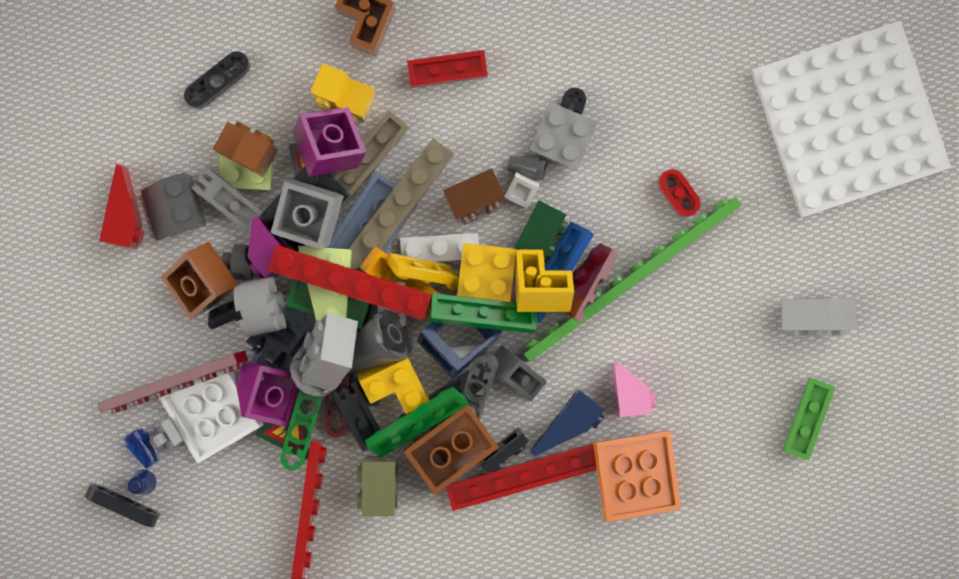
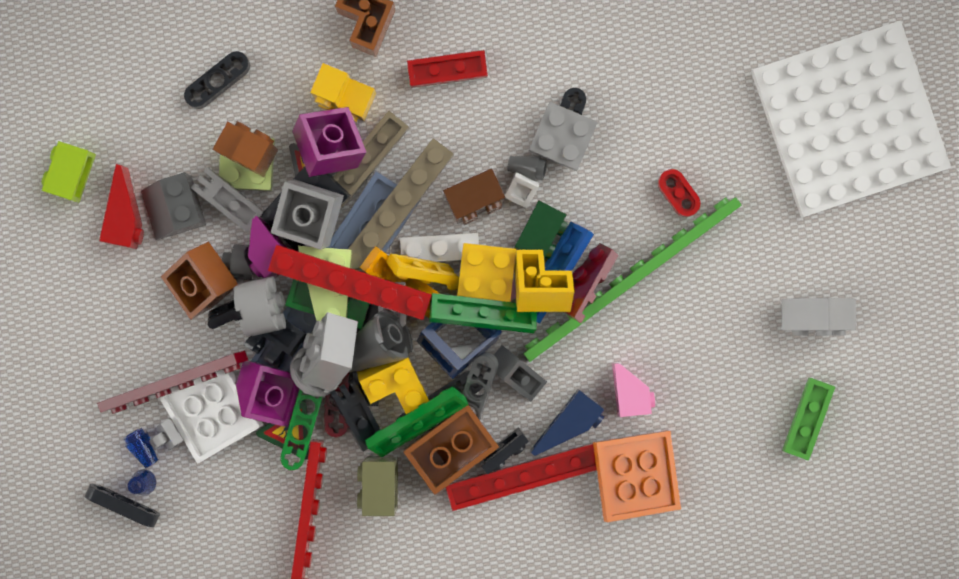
none -> lime brick [41,141,96,203]

